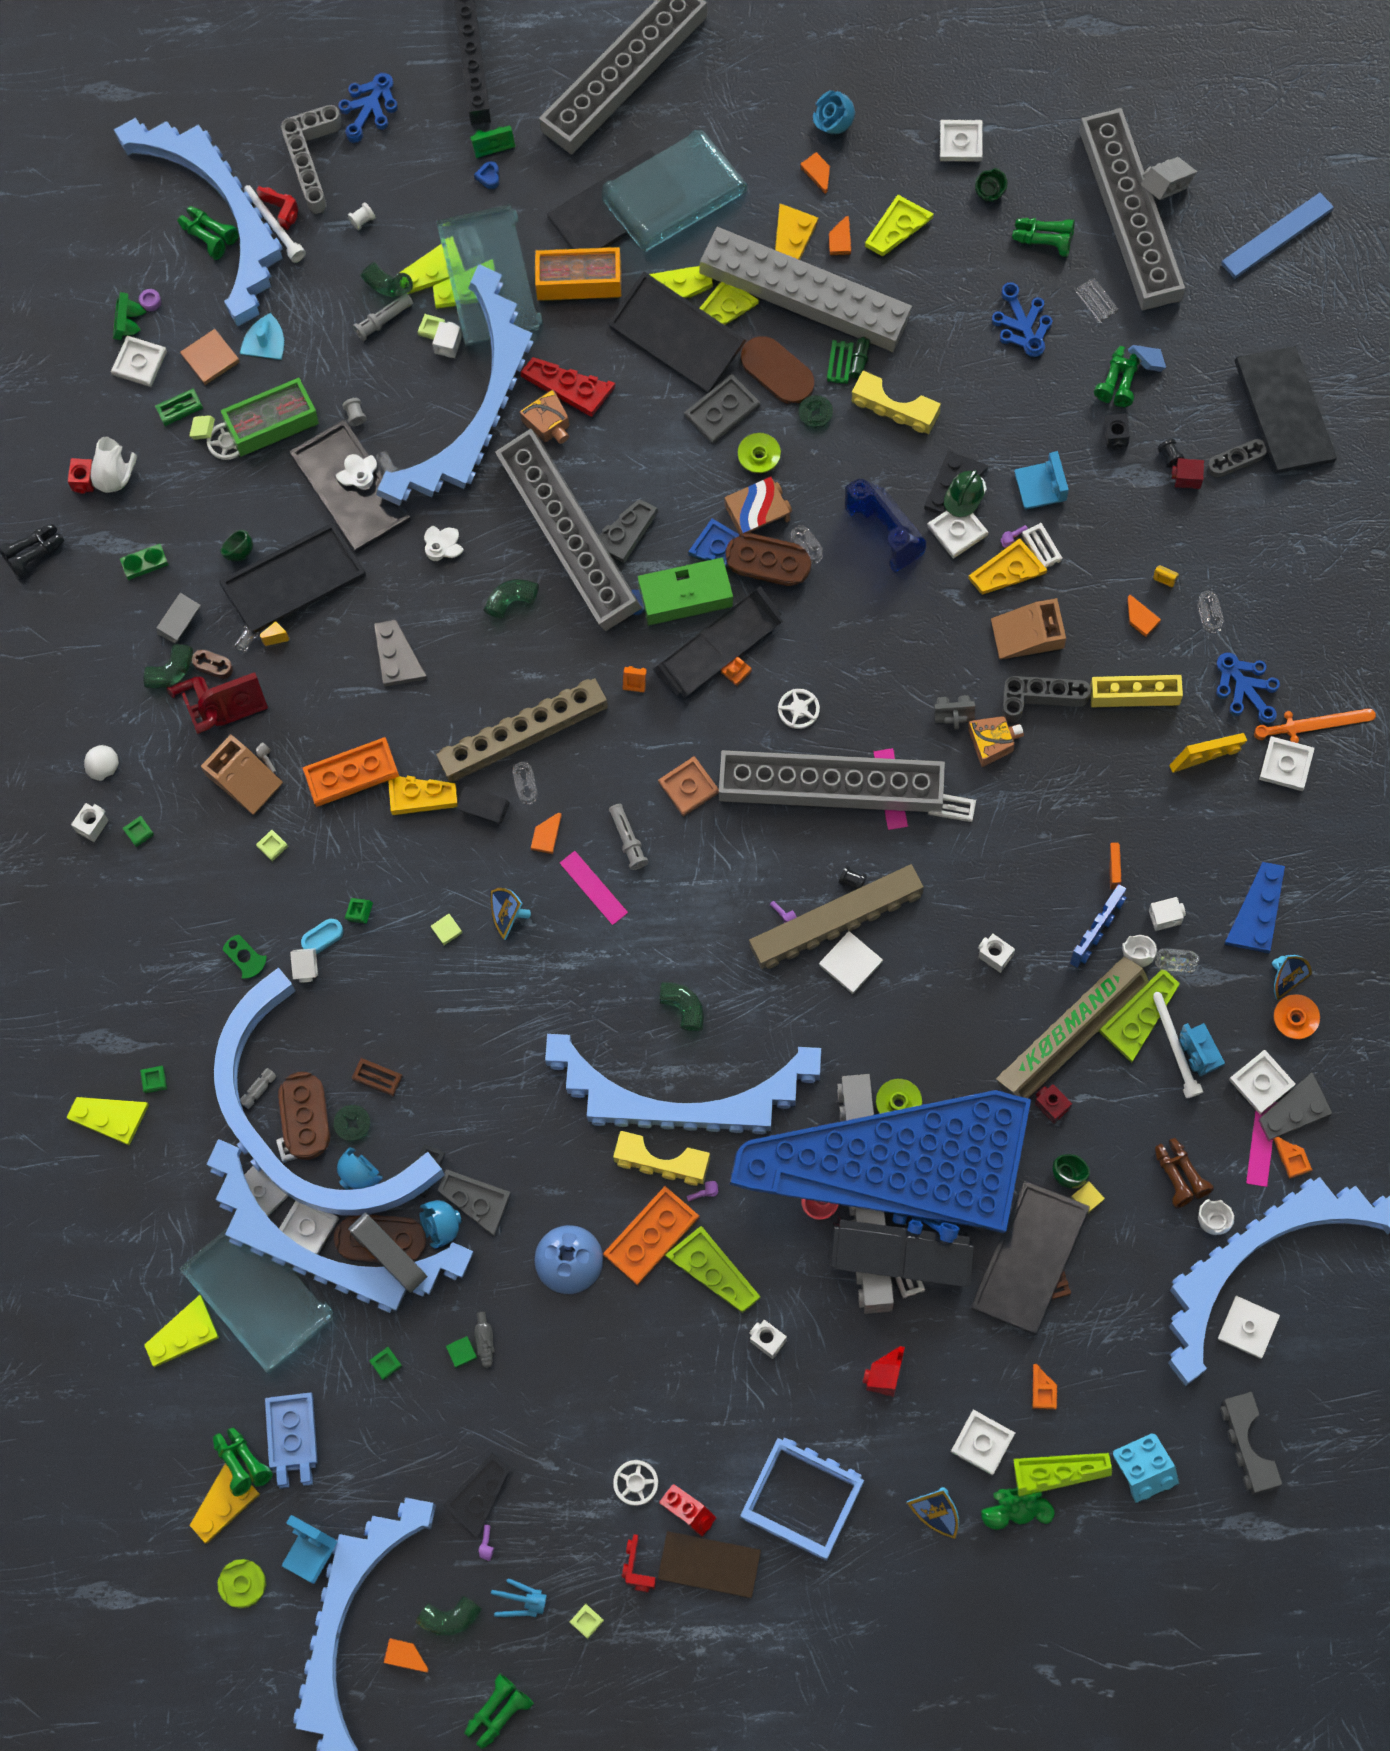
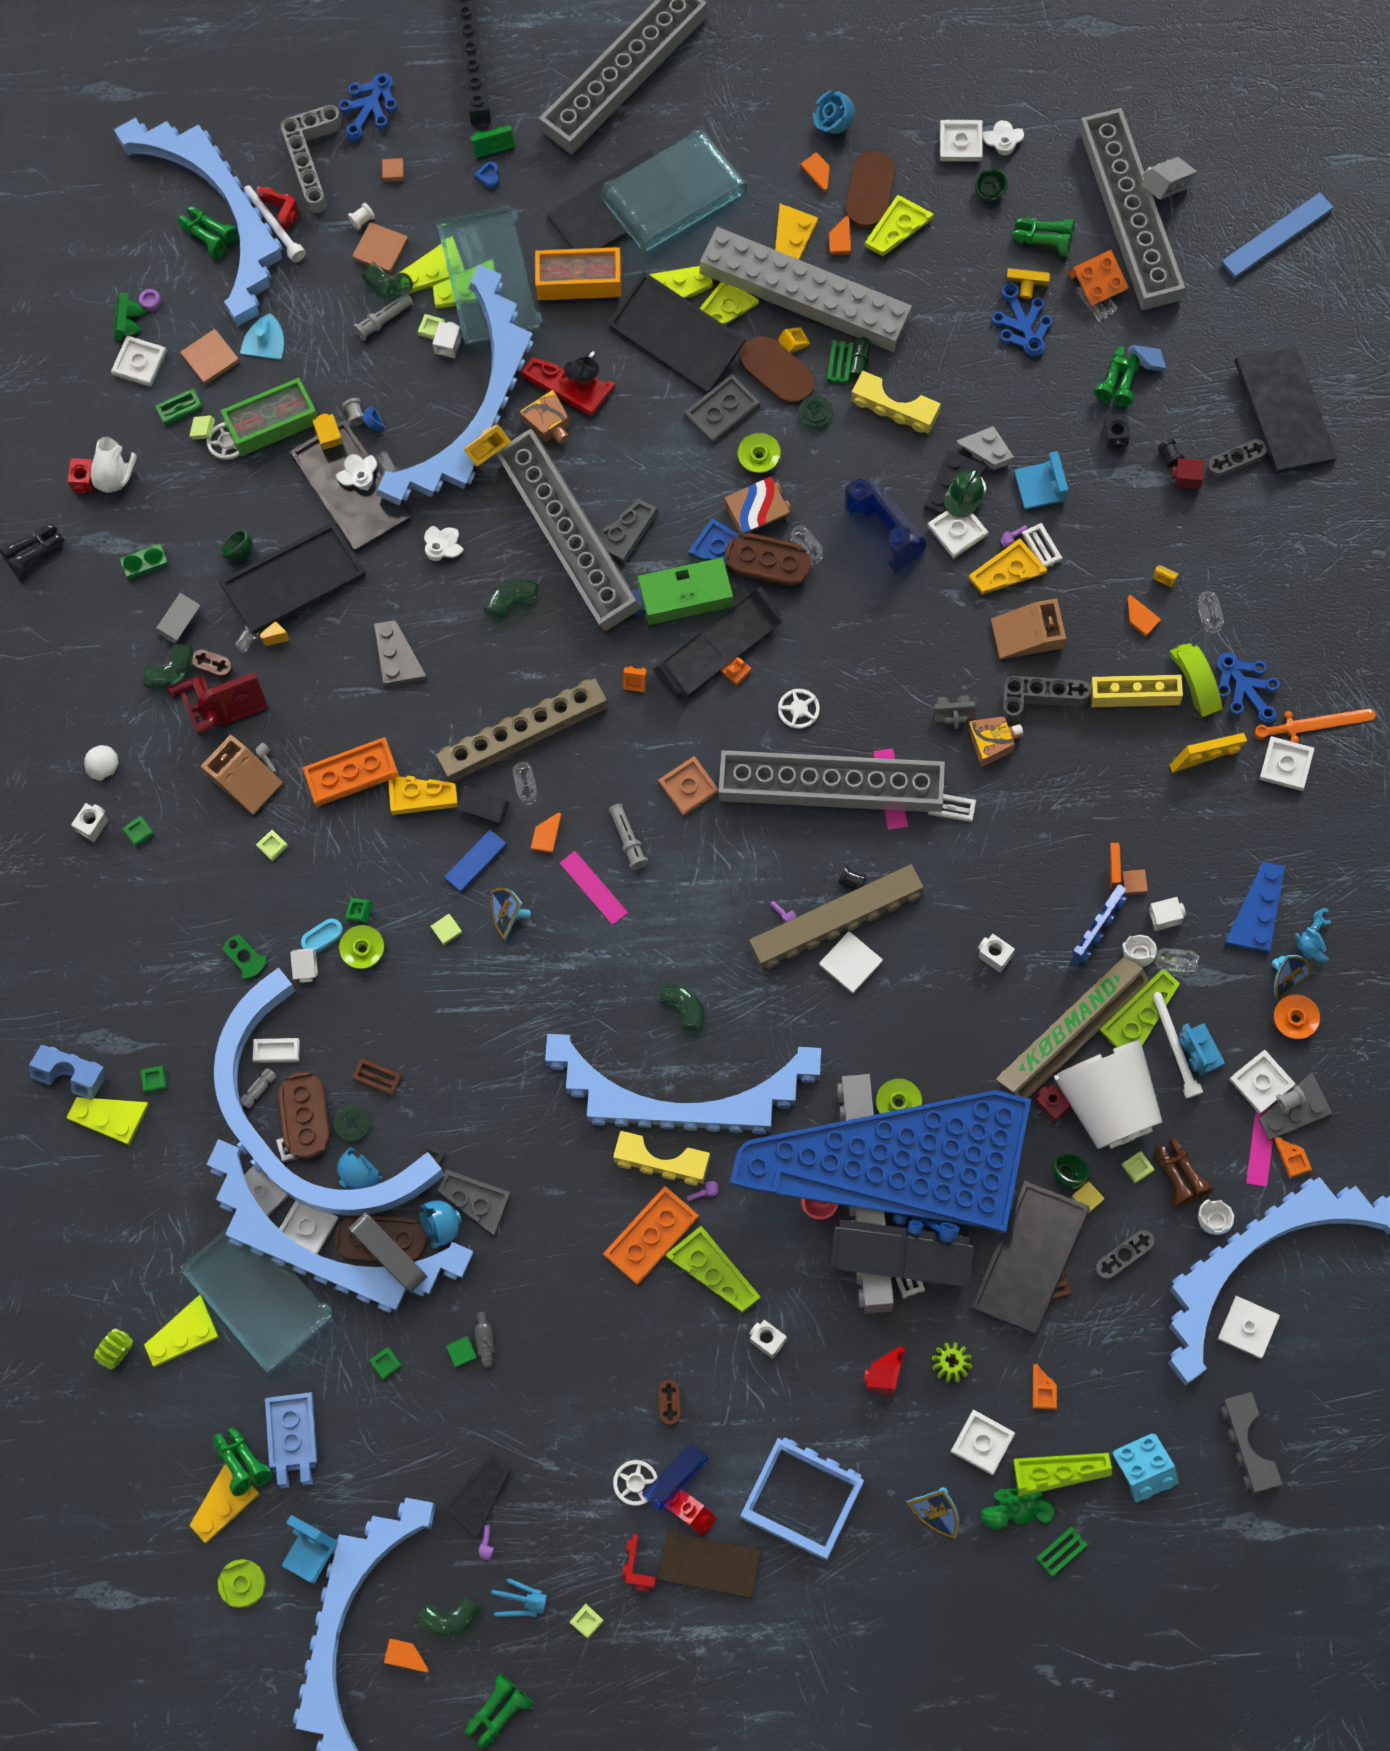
medium blue piece [534,1225,603,1294] -> none
none -> medium blue arch [29,1044,105,1100]
none -> lime gear [94,1329,133,1370]
none -> white tile [253,1038,300,1063]
none -> yellow brick [313,414,343,450]
none -> lime dish [339,925,384,969]
none -> nougat tile [352,222,408,274]
none -> blue tile [363,407,385,433]
none -> nougat tile [382,158,404,182]
none -> blue tile [444,830,507,893]
none -> yellow slope [464,425,511,466]
none -> black hair [564,351,600,385]
none -> clear blue tile [642,1443,709,1510]
none -> reddish brown beam [658,1380,681,1426]
none -> yellow slope [778,327,810,354]
none -> reddish brown tile [846,151,895,228]
none -> lime gear [932,1342,972,1383]
none -> light grey wing [956,426,1014,470]
none -> white plate [982,120,1024,155]
none -> yellow tile [1006,269,1050,299]
none -> green tile [1036,1526,1088,1577]
none -> white cone [1054,1040,1162,1149]
none -> orange bracket [1068,250,1128,306]
none -> dark grey beam [1095,1230,1154,1280]
none -> nougat tile [1122,869,1148,896]
none -> yellowish green tile [1122,1151,1155,1184]
none -> lime arch [1170,643,1223,717]
none -> light grey bush [1276,1086,1307,1114]
none -> dark azure piece [1295,908,1331,963]

